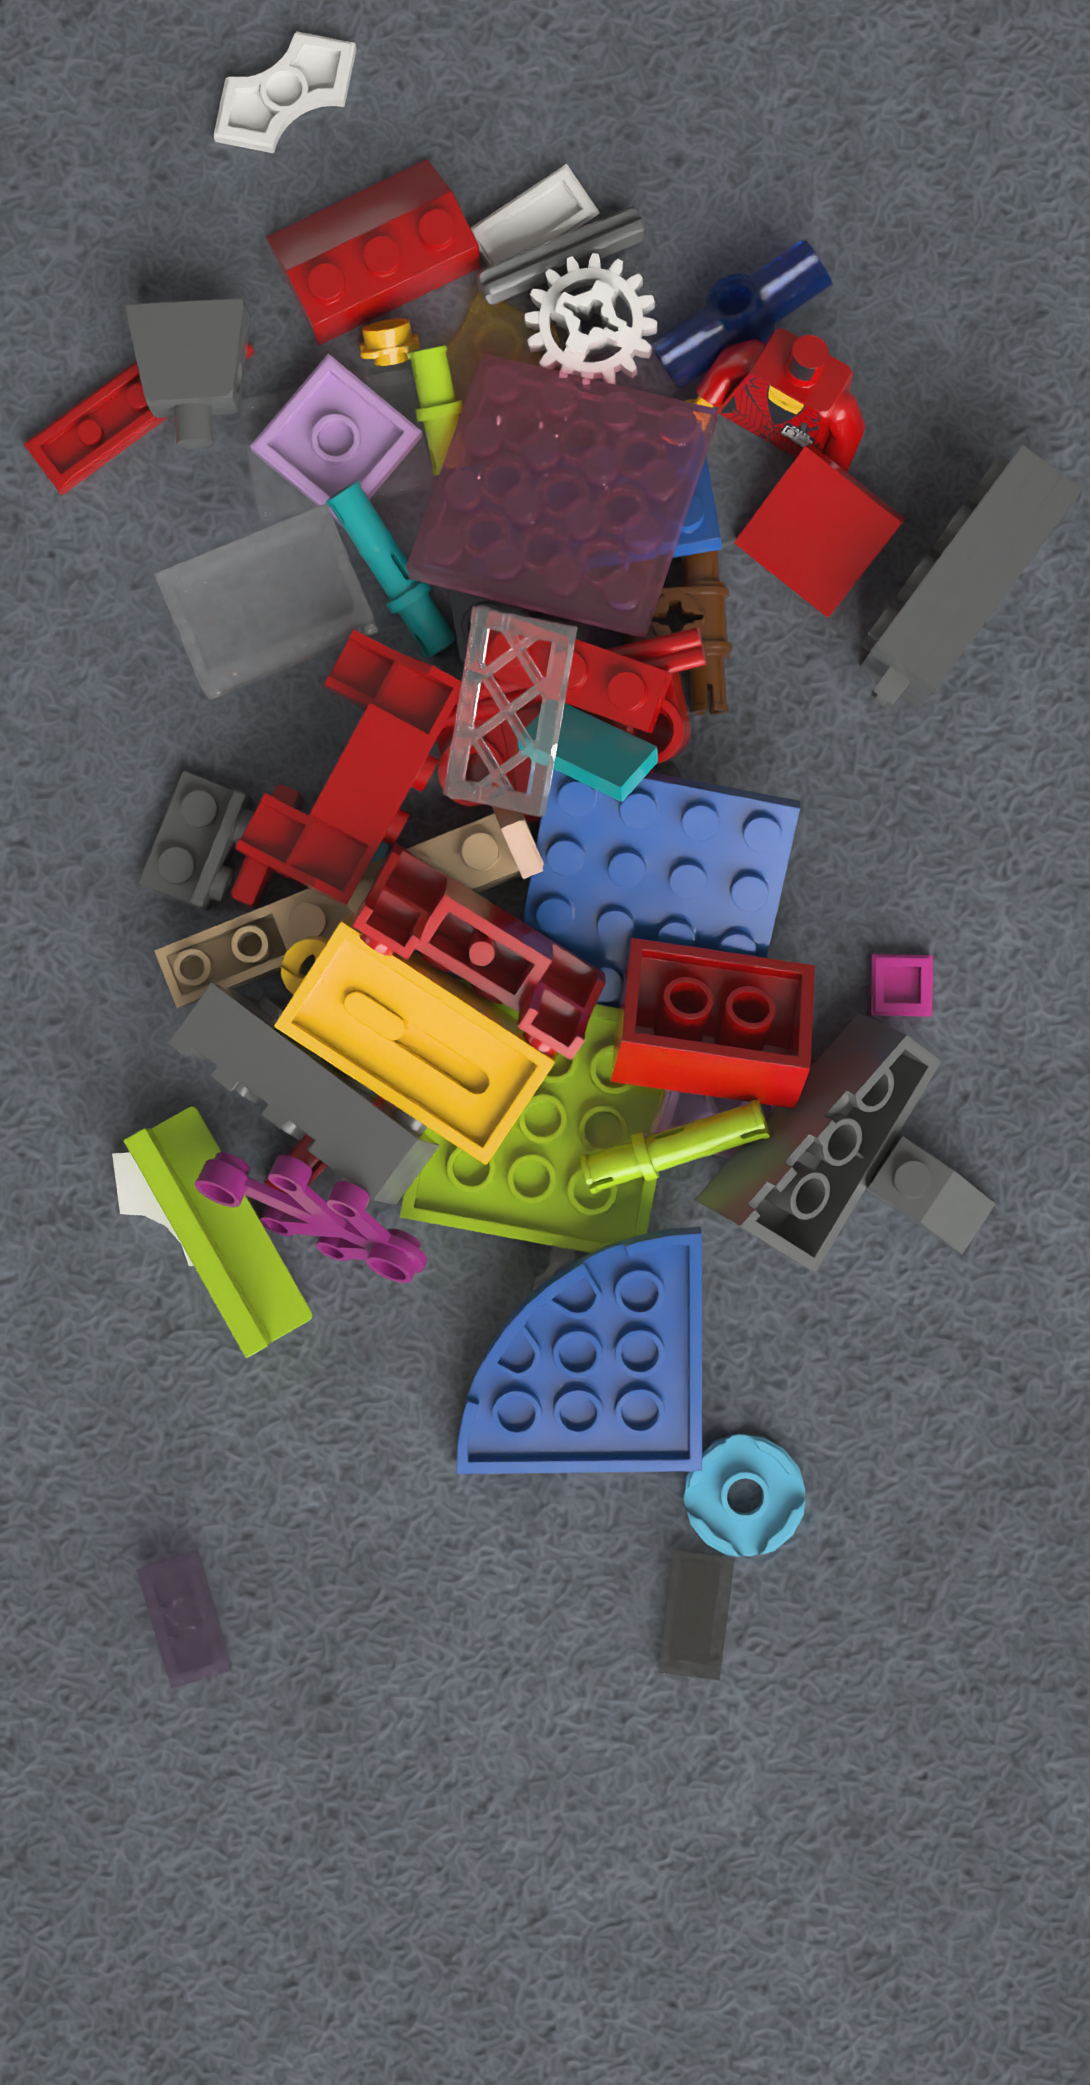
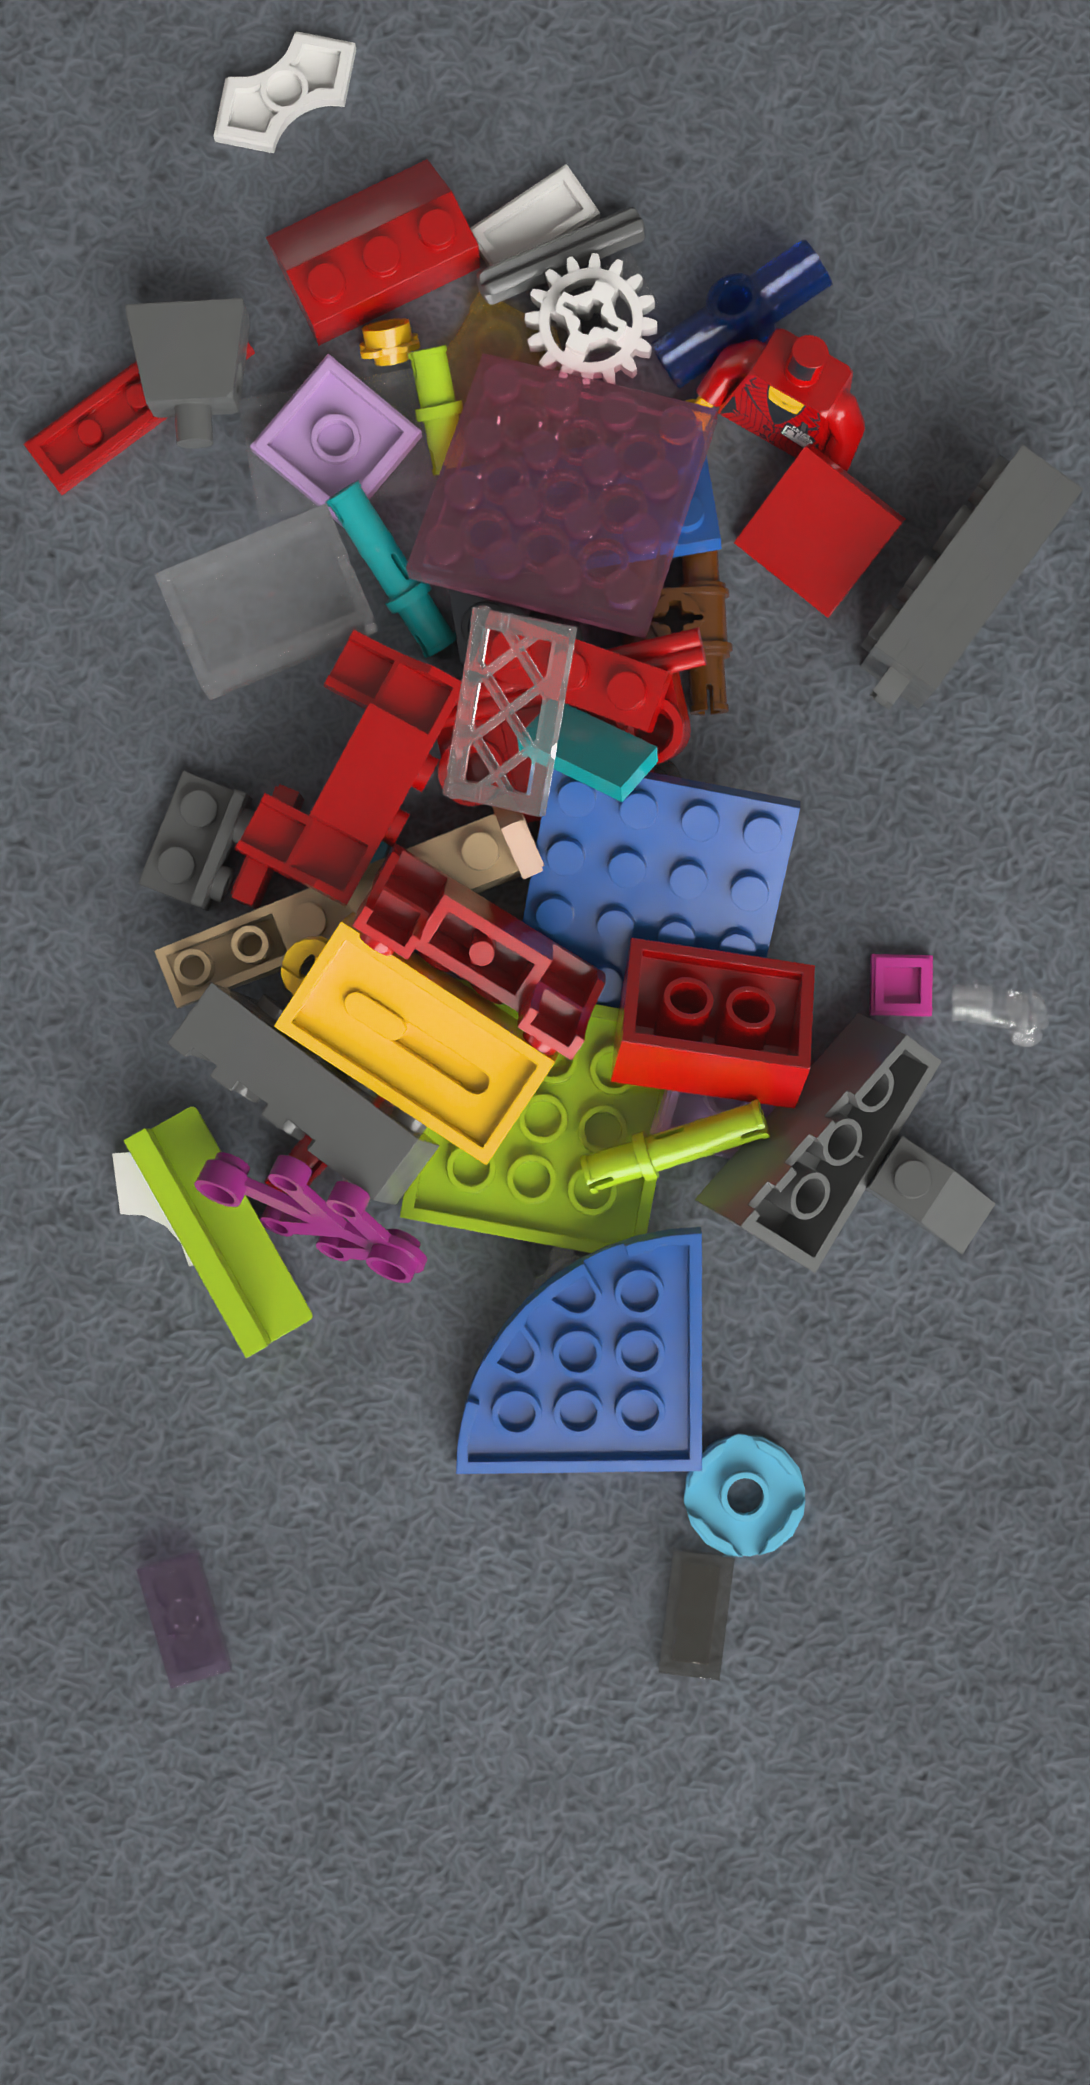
none -> clear arm [951,979,1049,1047]

